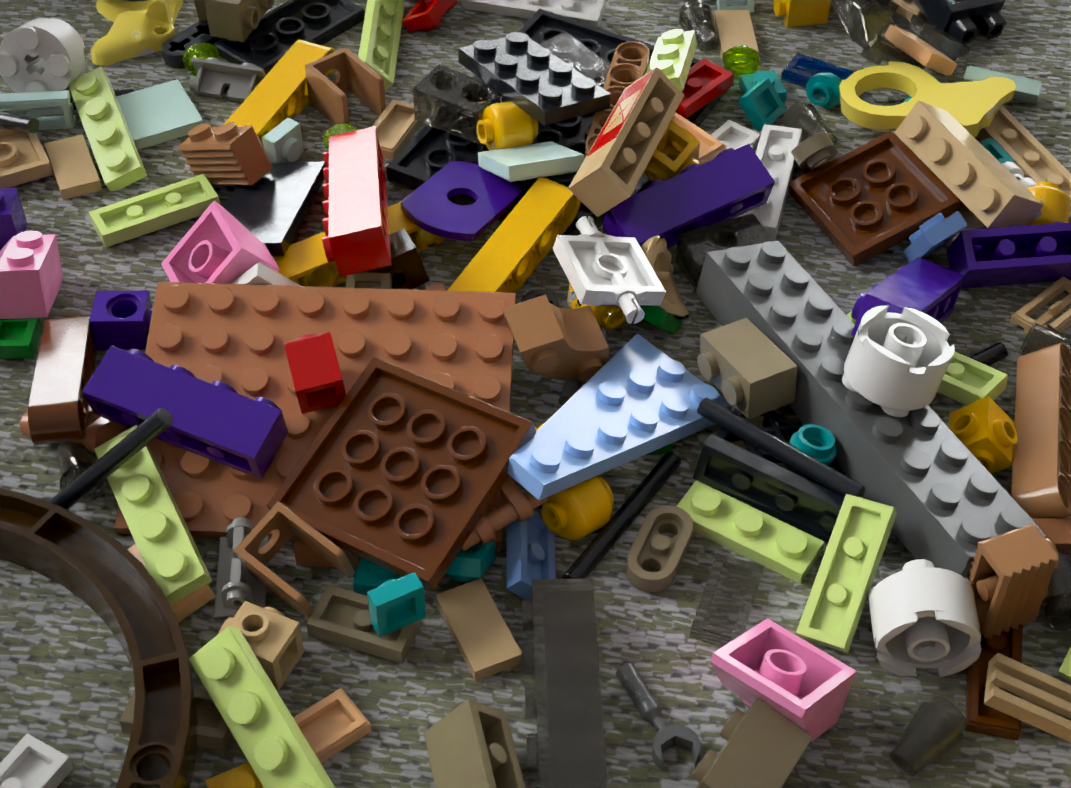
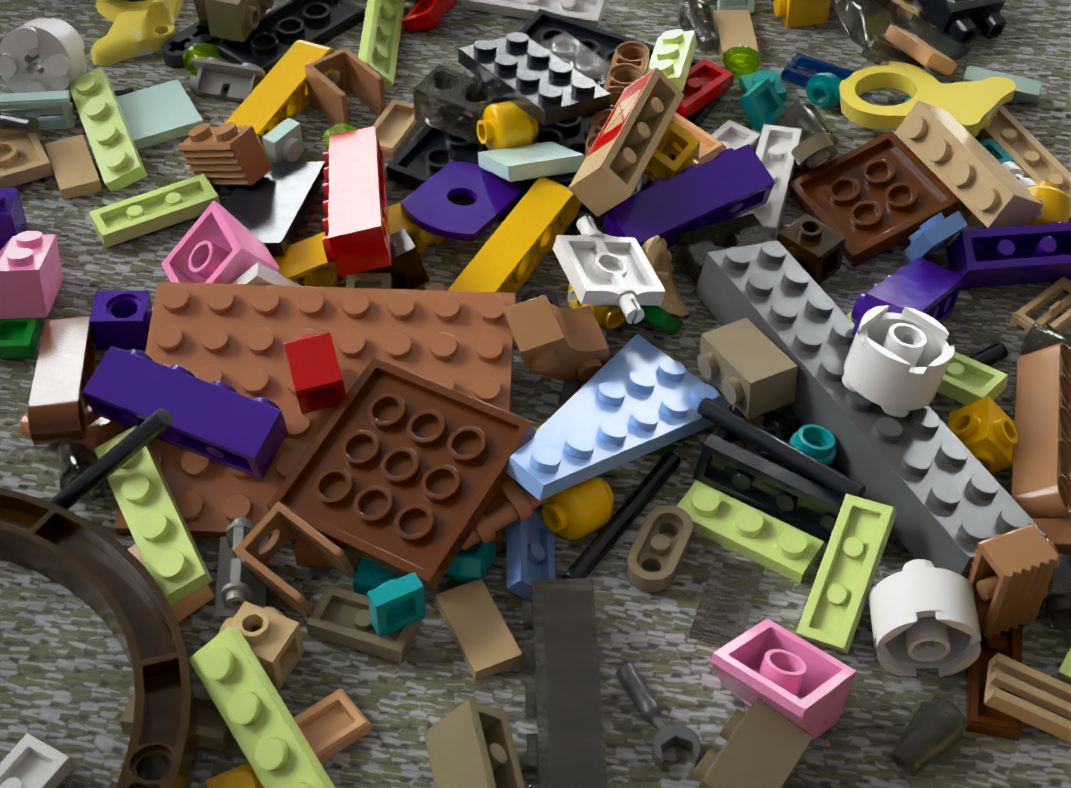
none -> dark brown brick [776,214,846,285]

